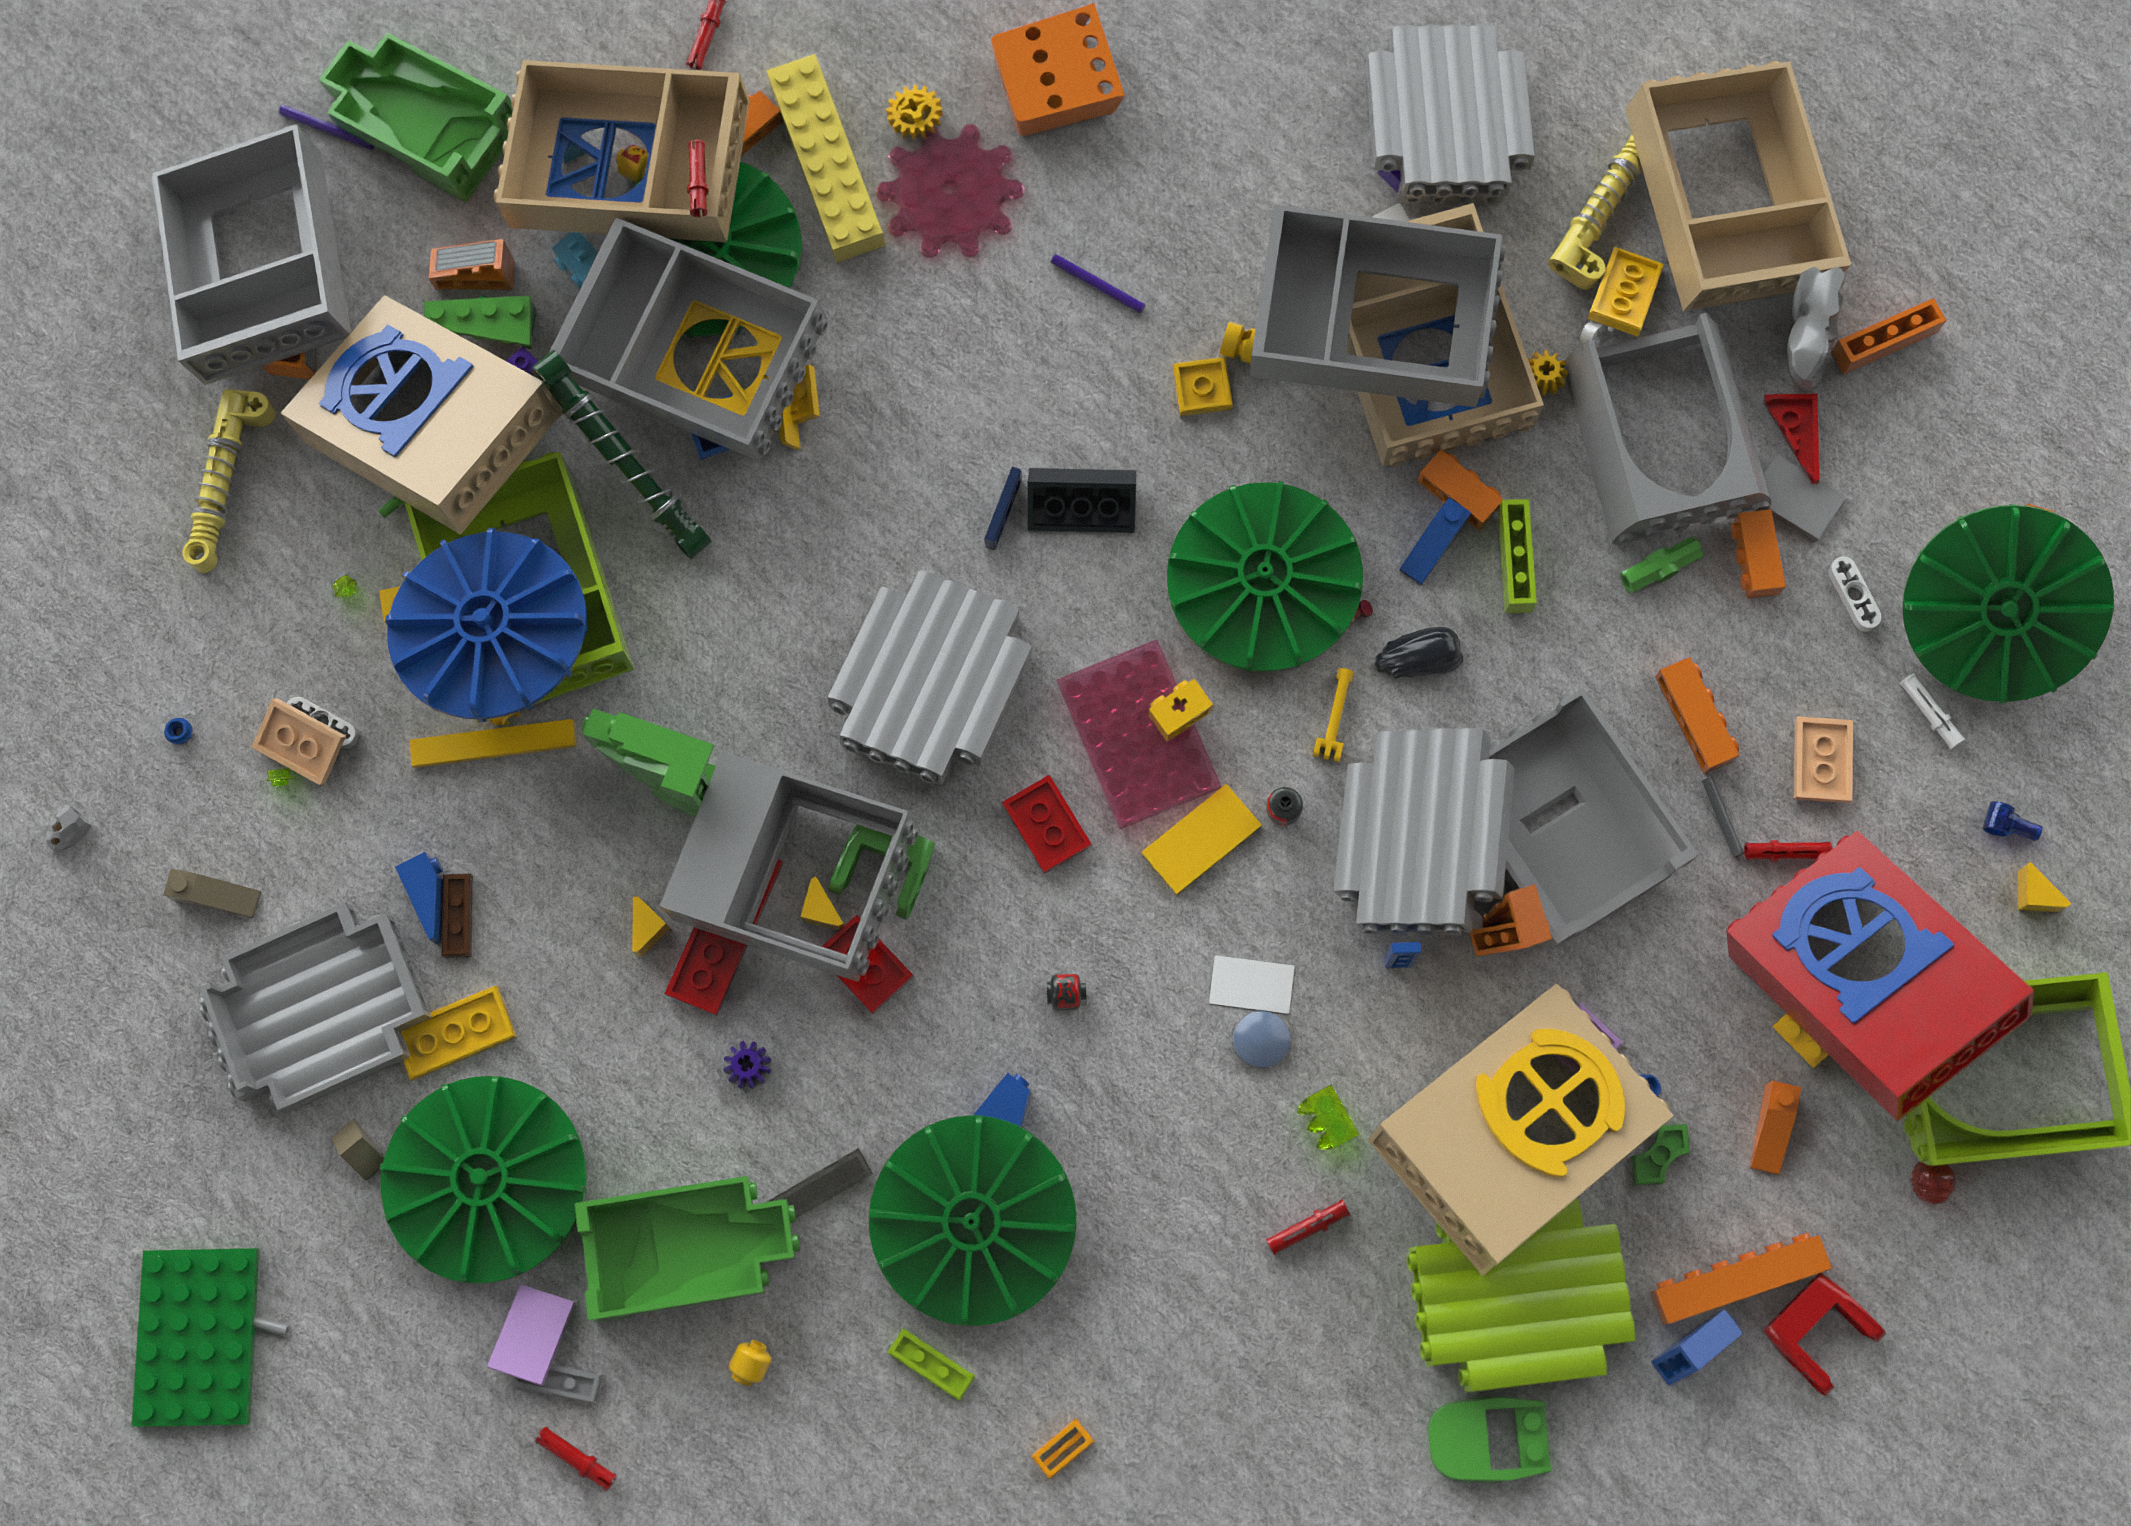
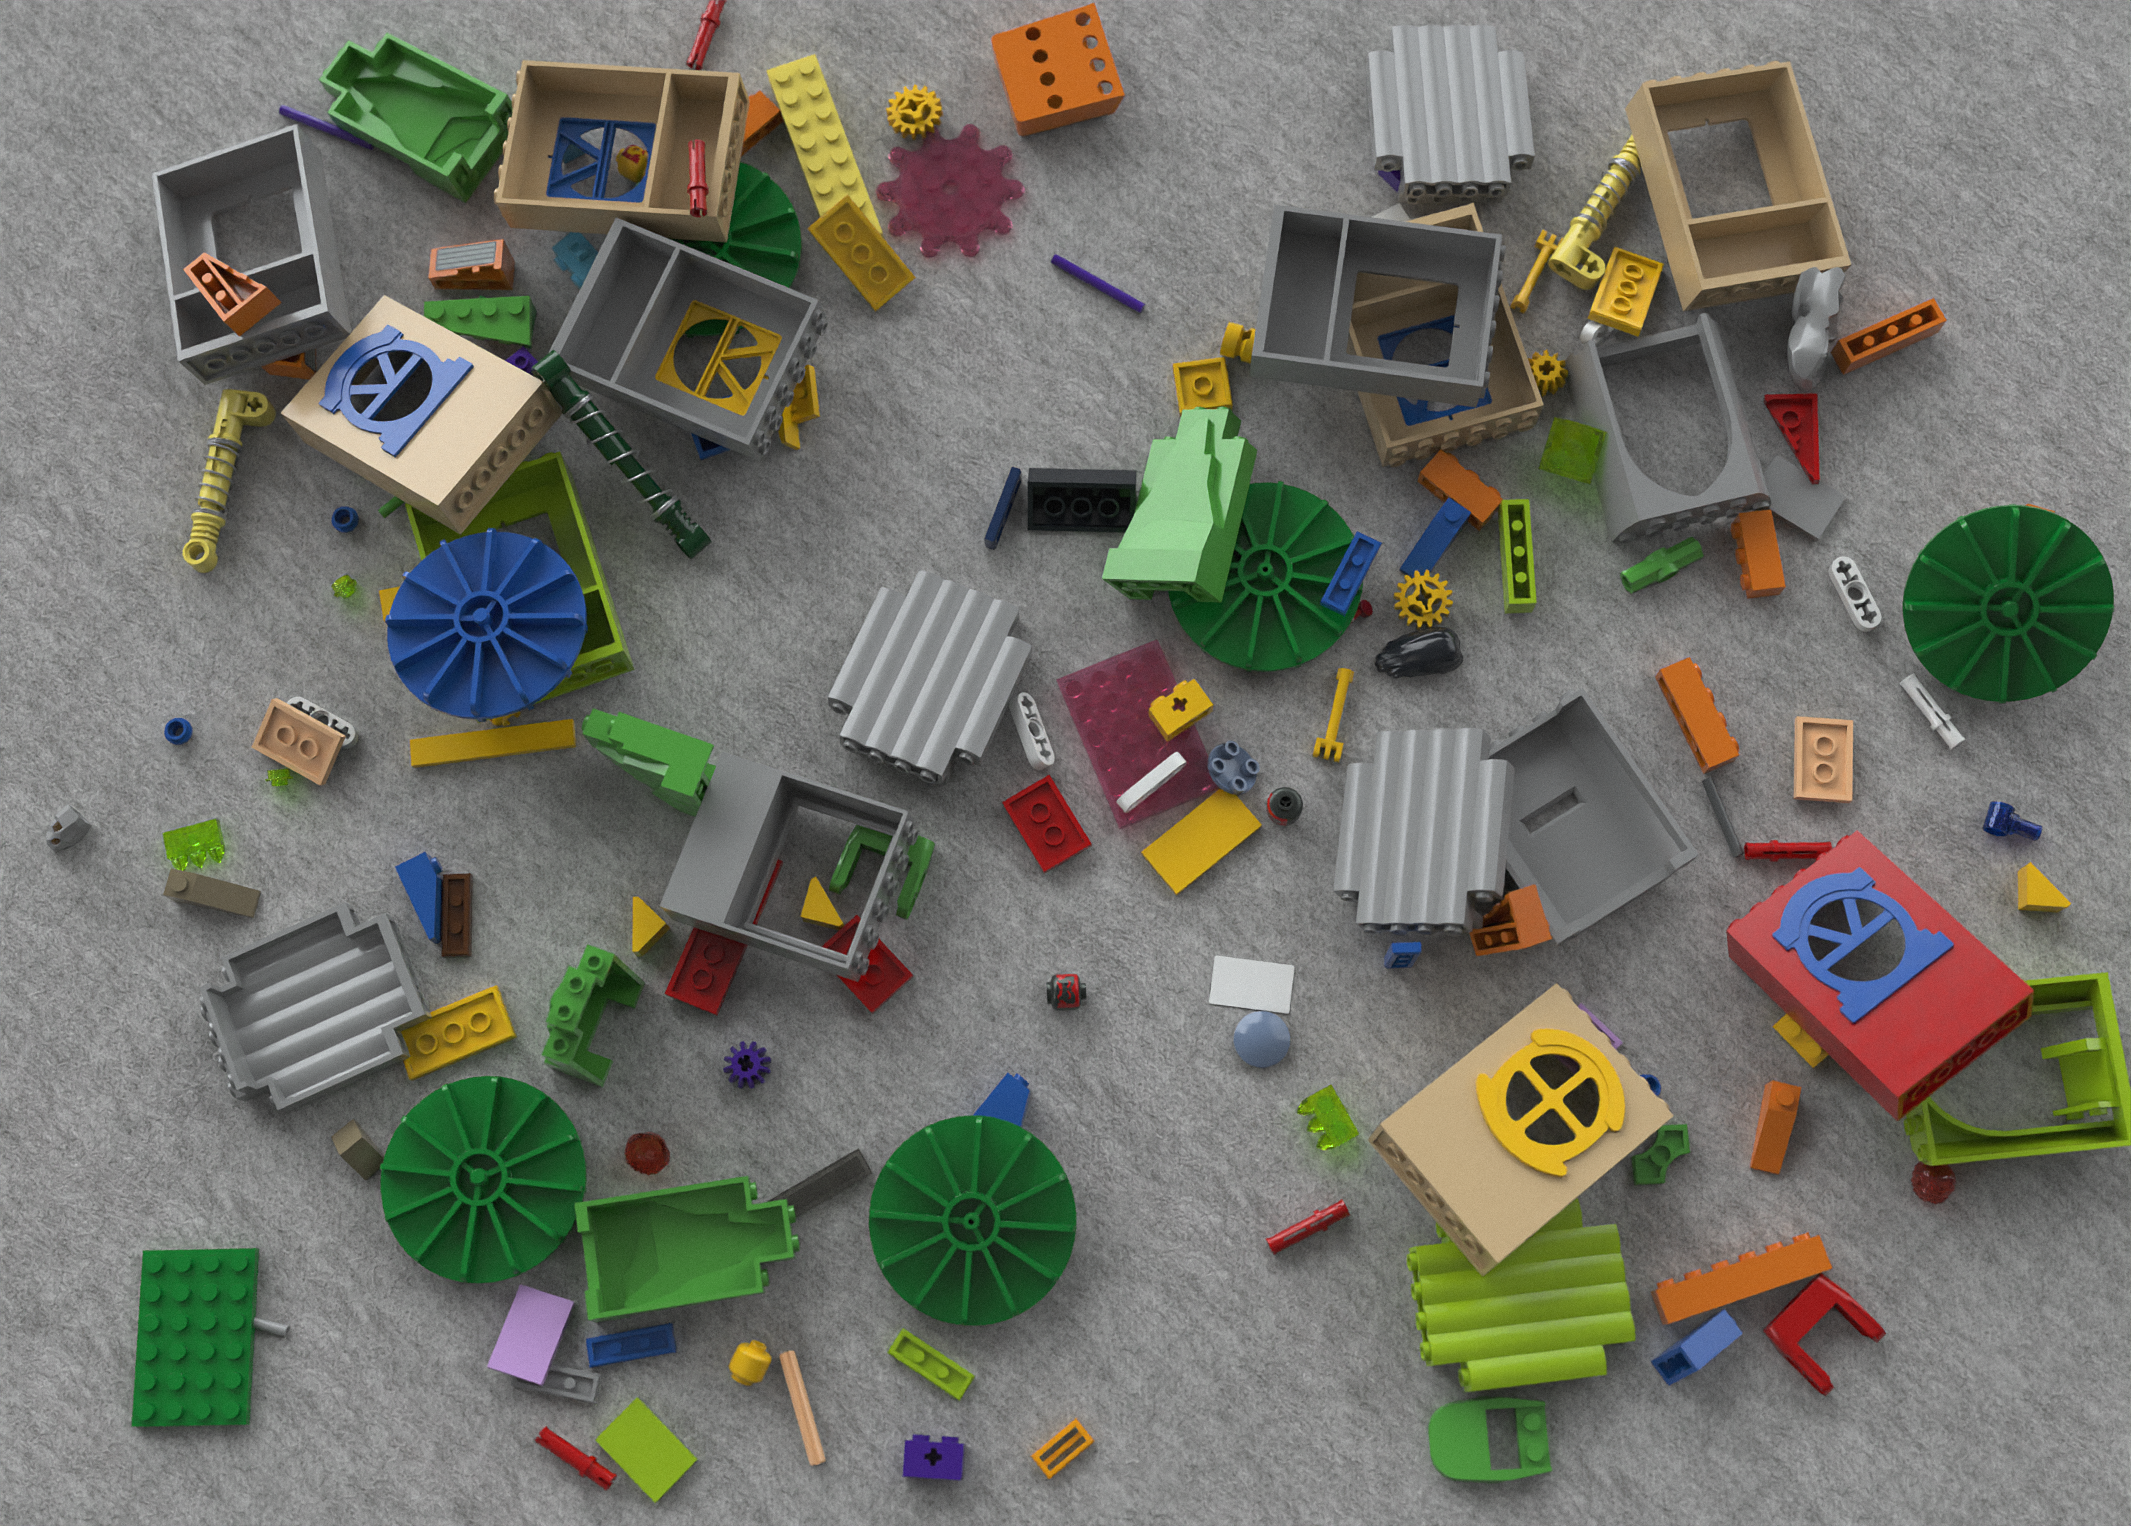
none -> clear neon green plate [162,819,225,871]
none -> orange wedge [183,252,282,337]
none -> blue plate [331,506,359,533]
none -> bright green panel [542,944,645,1087]
none -> blue tile [586,1323,677,1368]
none -> lime tile [595,1397,699,1503]
none -> clear red hair [624,1131,670,1176]
none -> light nougat axle [779,1350,825,1466]
none -> yellow tile [807,194,916,312]
none -> dark purple brick [902,1434,965,1480]
none -> white beam [1009,692,1055,770]
none -> panel [1102,407,1258,602]
none -> white beam [1116,752,1187,813]
none -> sand blue dish [1208,741,1260,795]
none -> blue tile [1320,531,1382,616]
none -> yellow gear [1393,570,1453,630]
none -> yellow hinge [1510,229,1563,314]
none -> clear neon green slope [1538,417,1607,485]
none -> lime panel [2040,1038,2119,1121]

